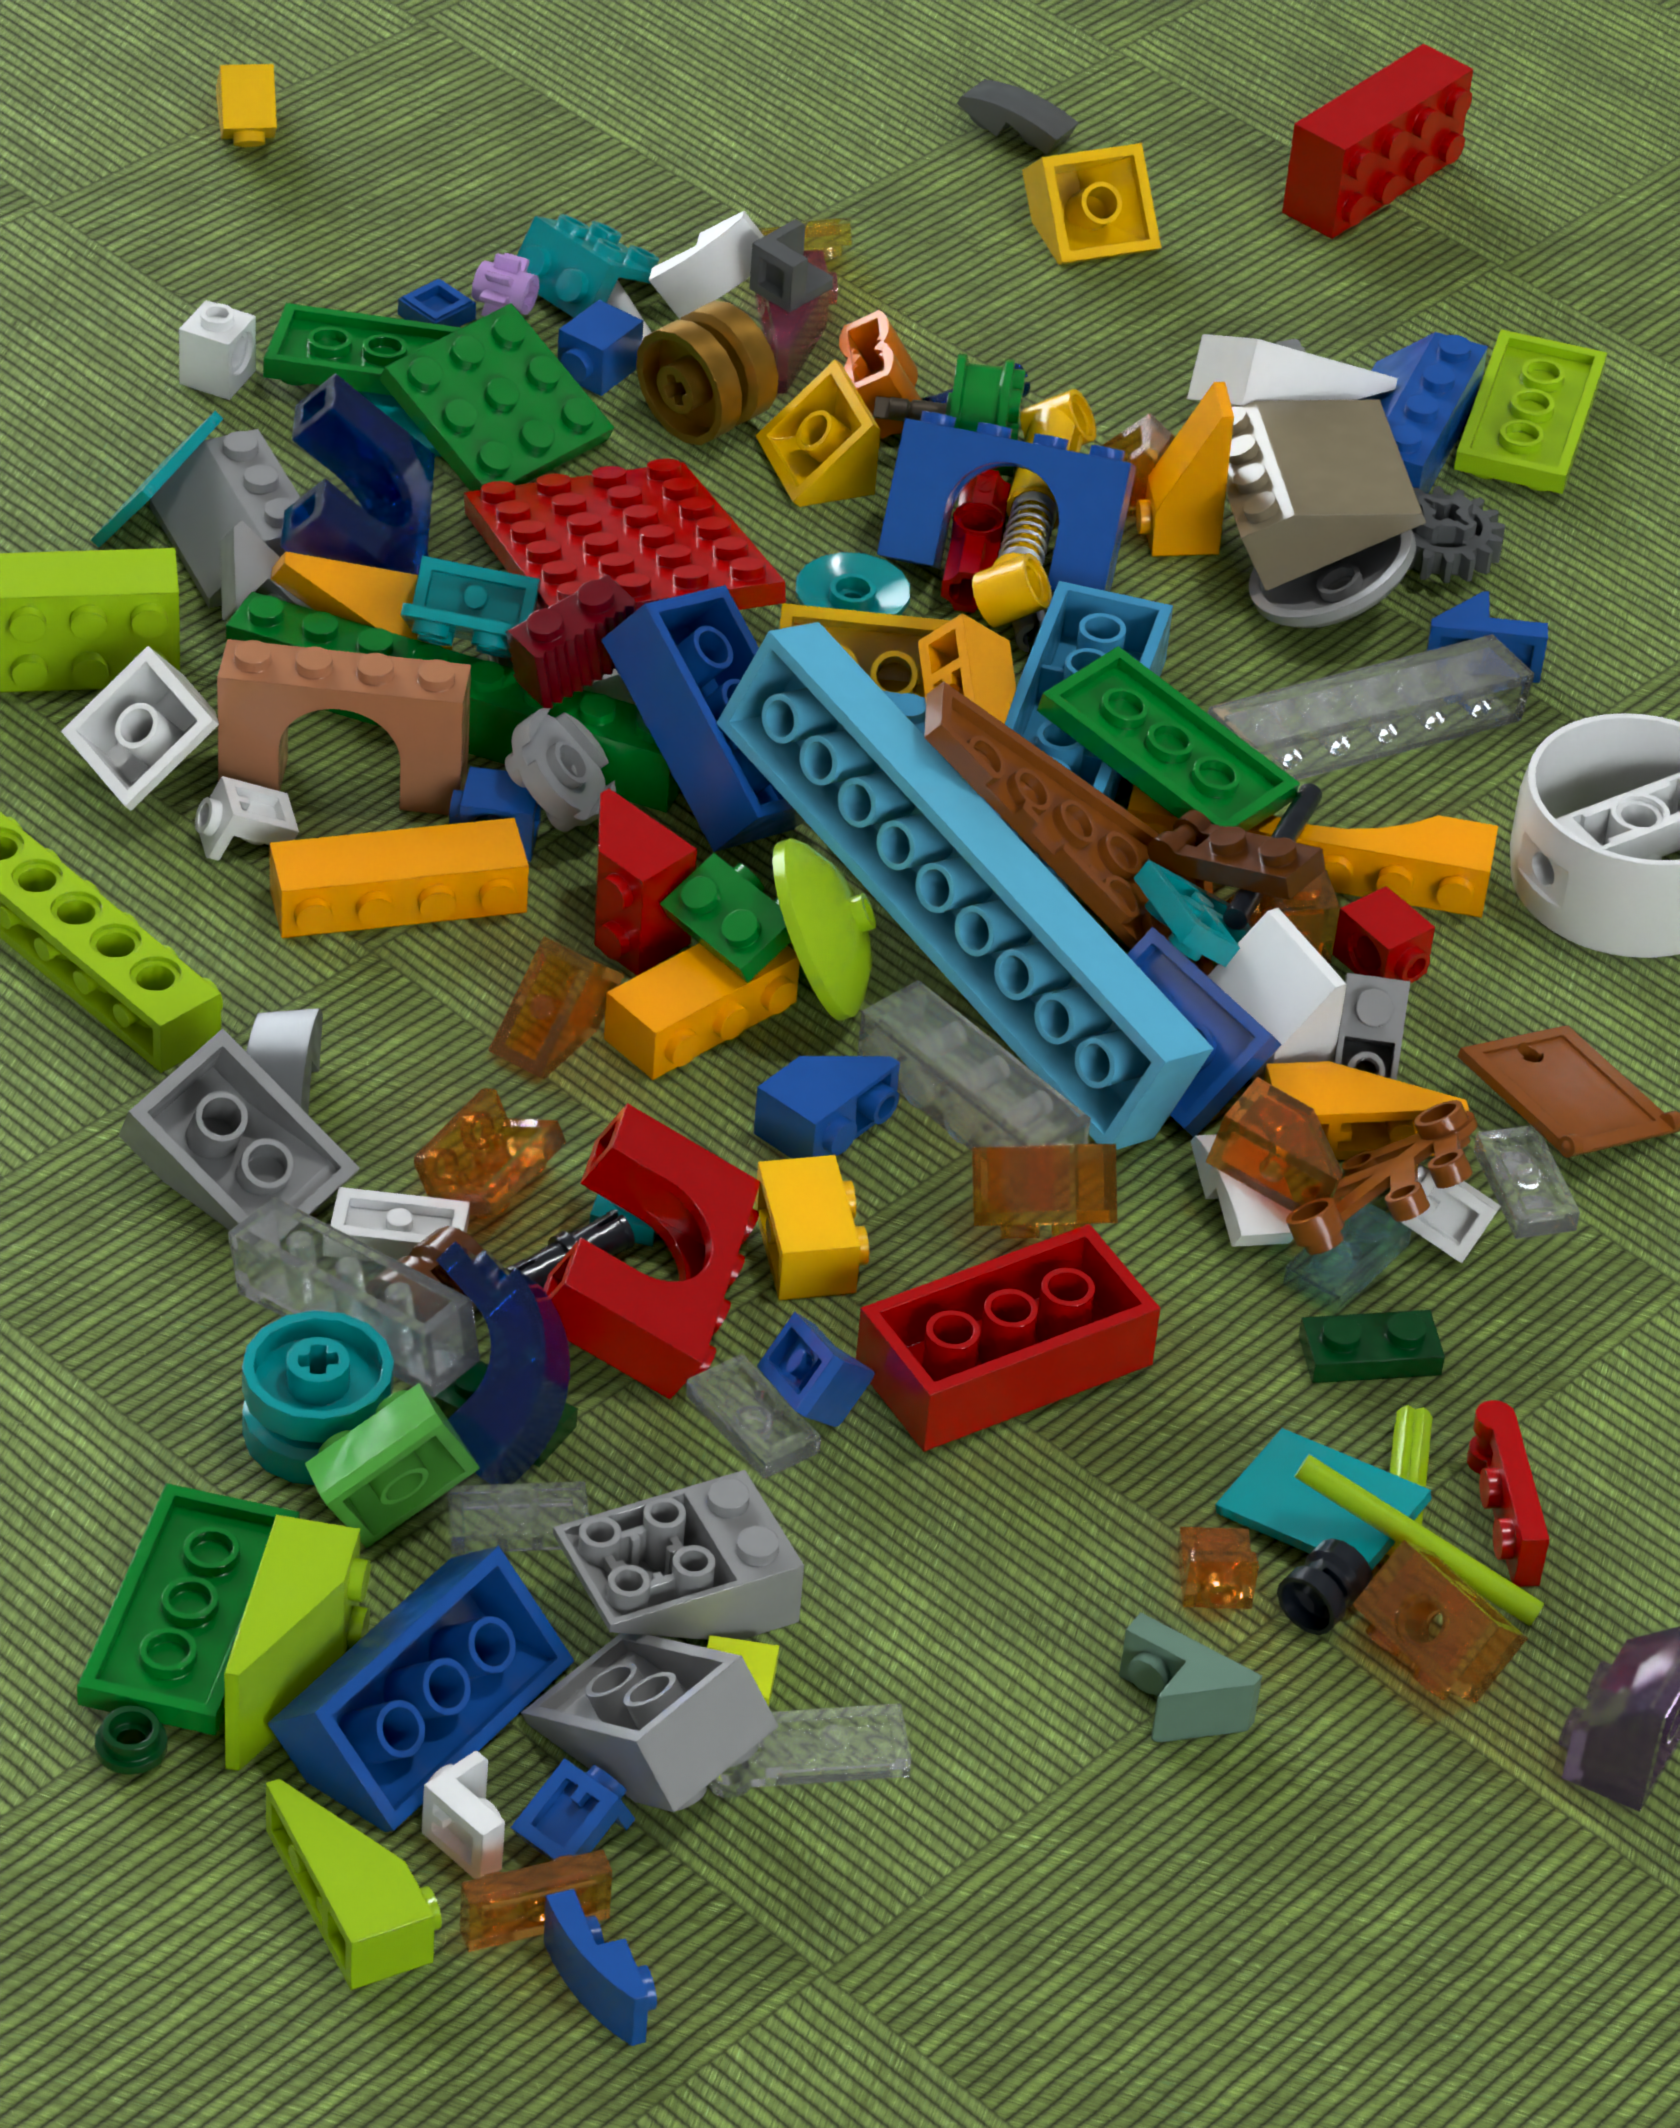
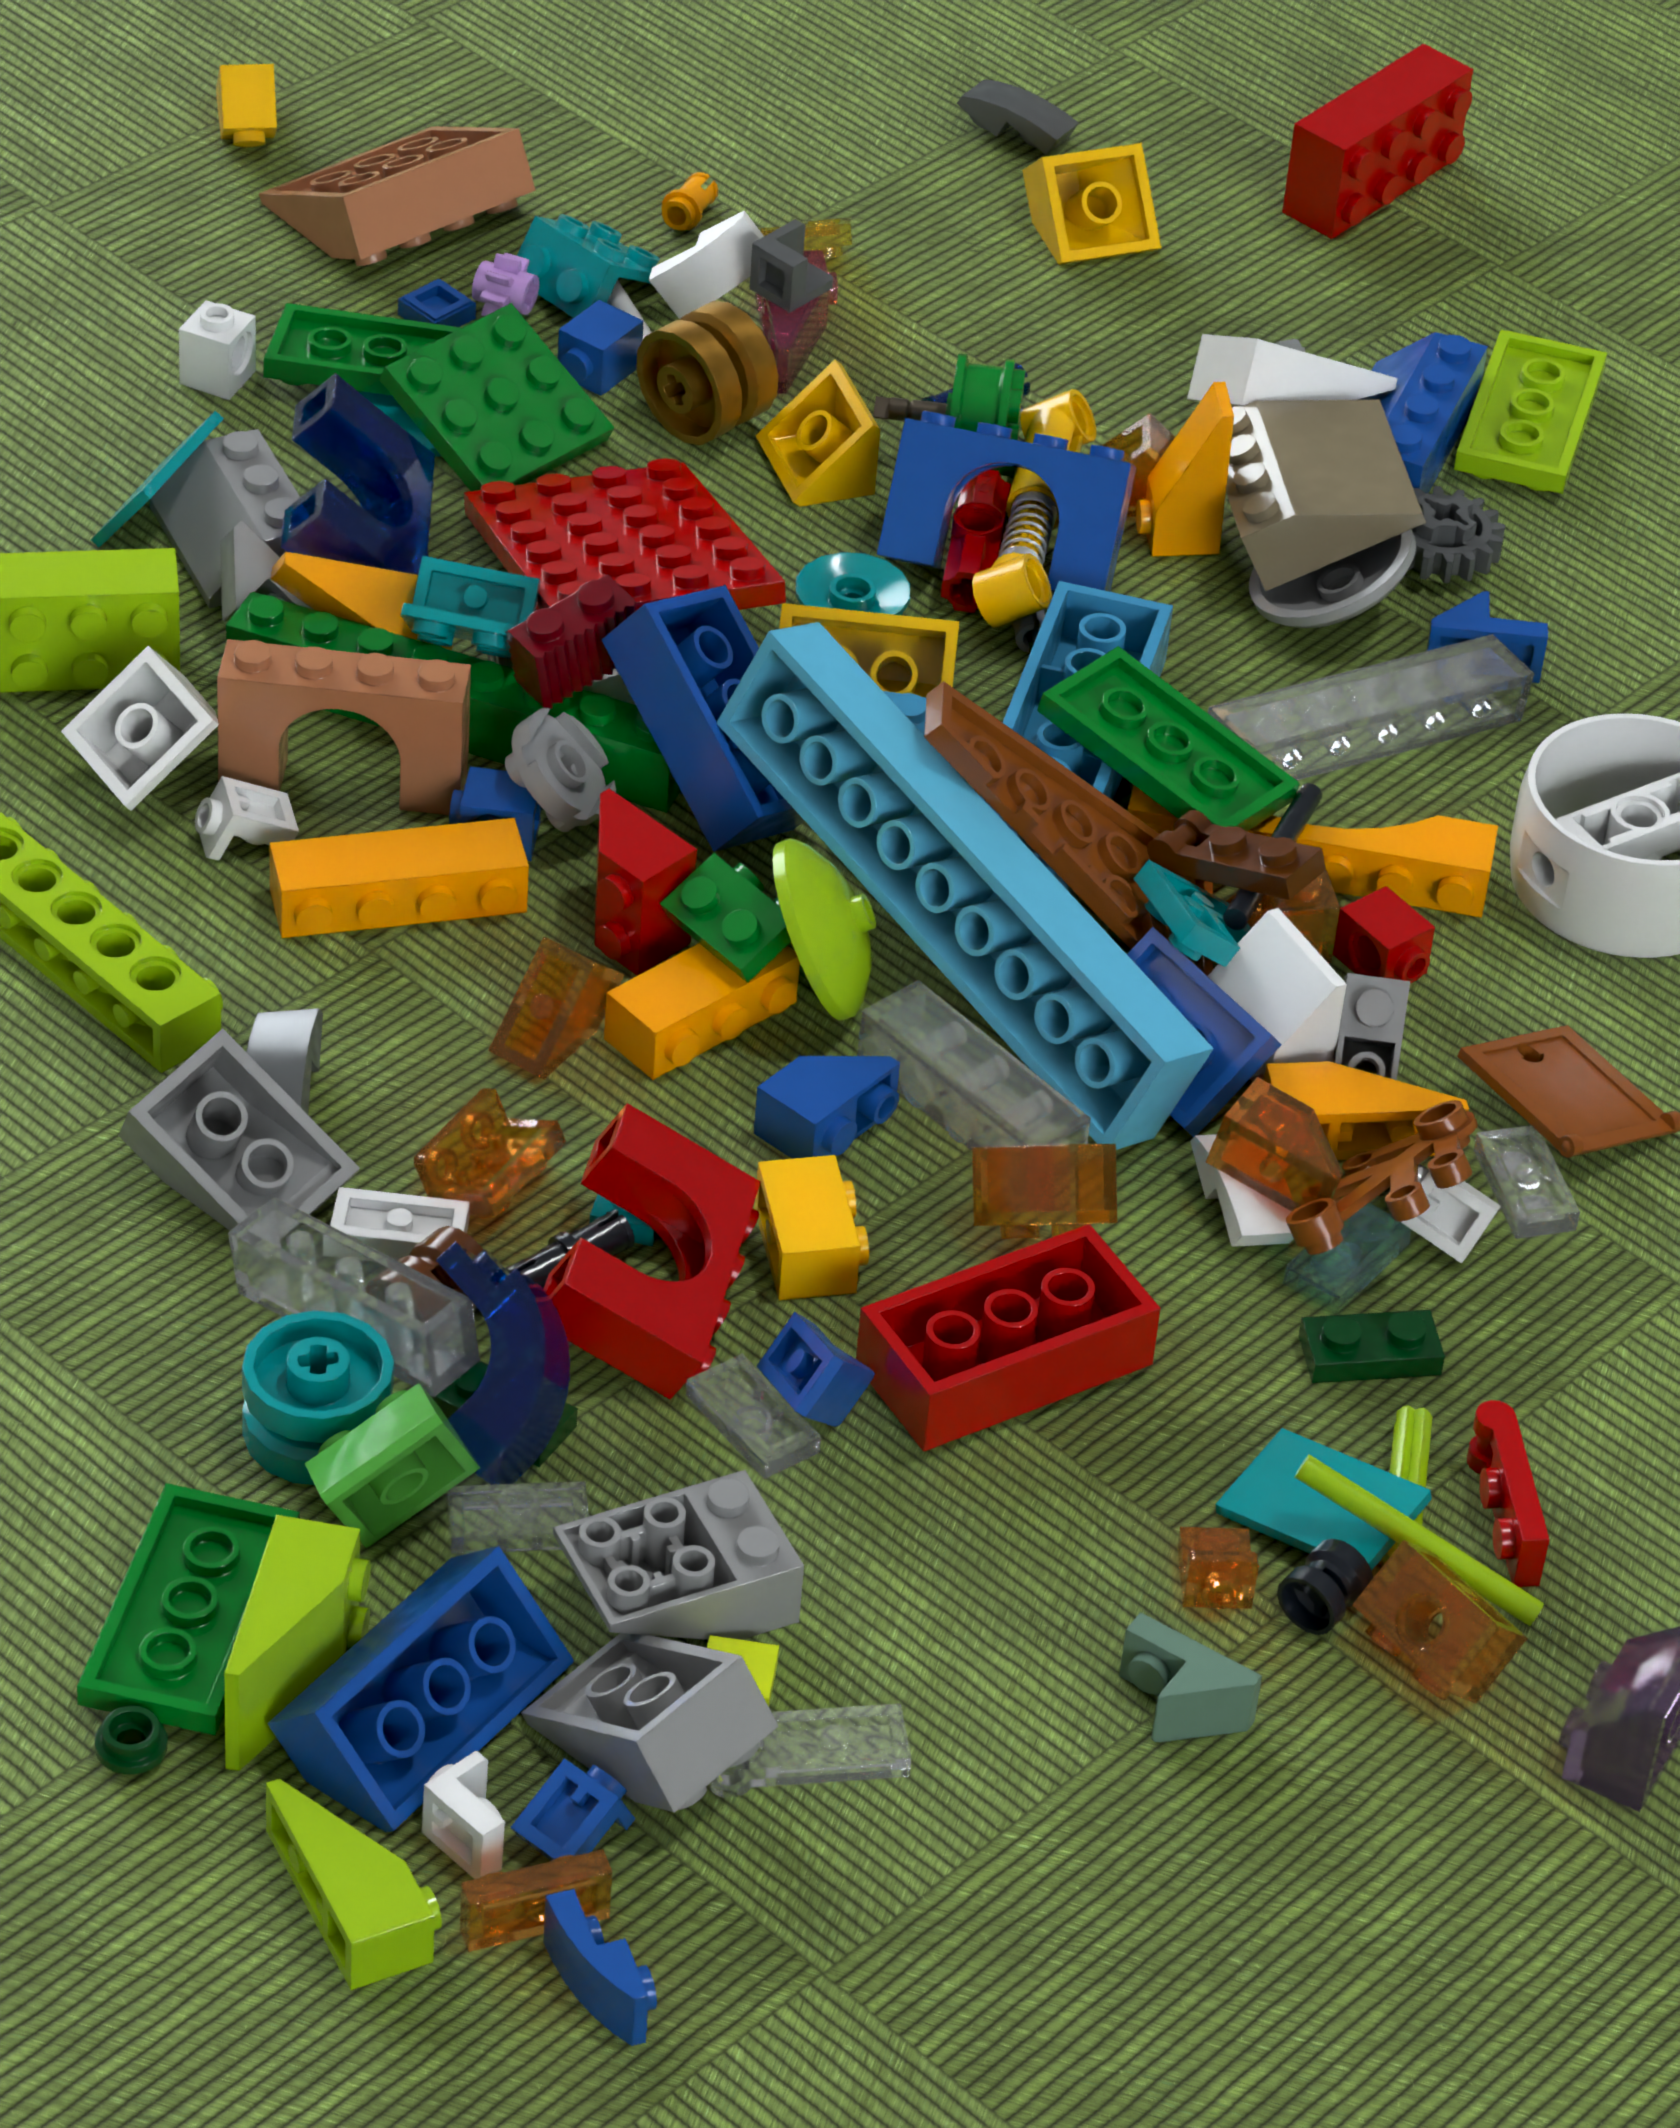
orange brick [839,310,922,439] -> none
light orange slope [918,613,1016,724] -> none
none -> nougat slope [259,126,536,266]
none -> light orange pin [661,172,718,230]

